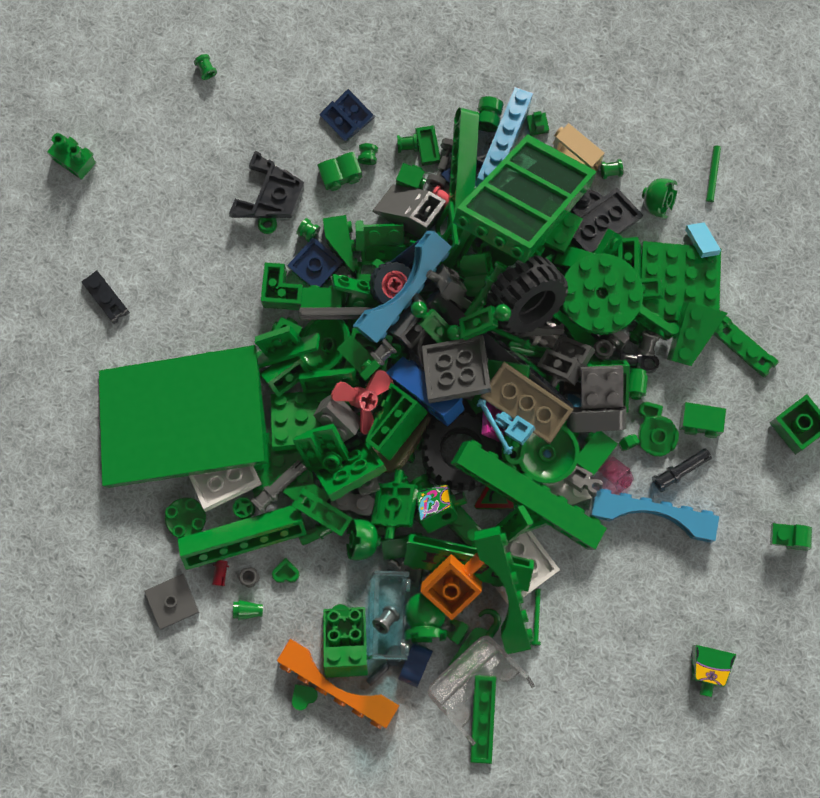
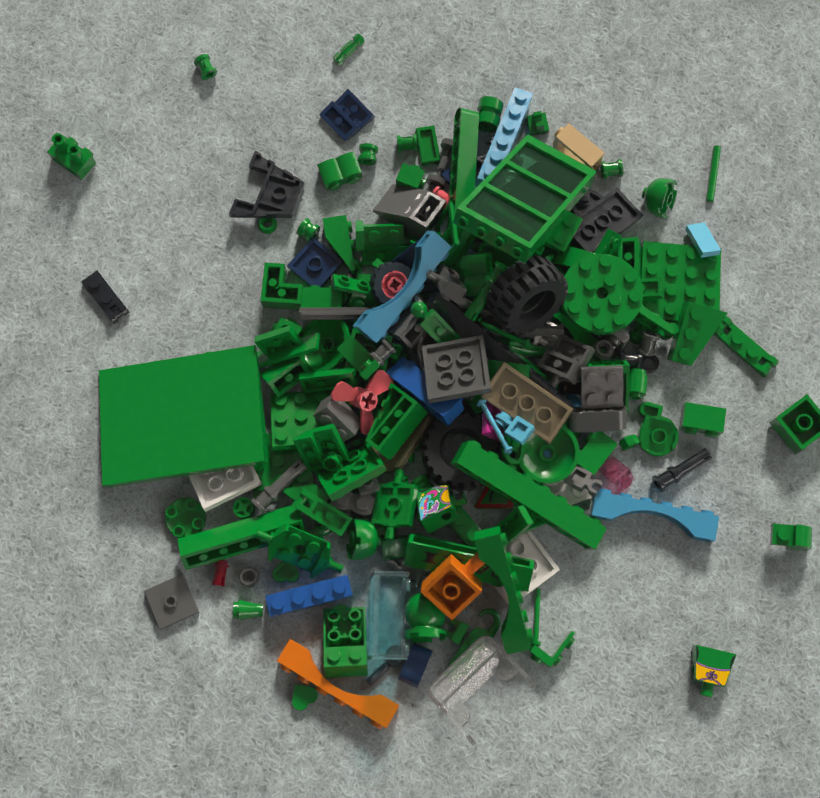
dark grey bush [372,606,400,634] -> none
green plate [447,304,511,341] -> none
green tile [470,675,496,764] -> none
none -> green plate [255,524,344,579]
none -> blue brick [265,575,353,618]
none -> green axle [333,33,364,65]
none -> green bracket [529,631,575,668]

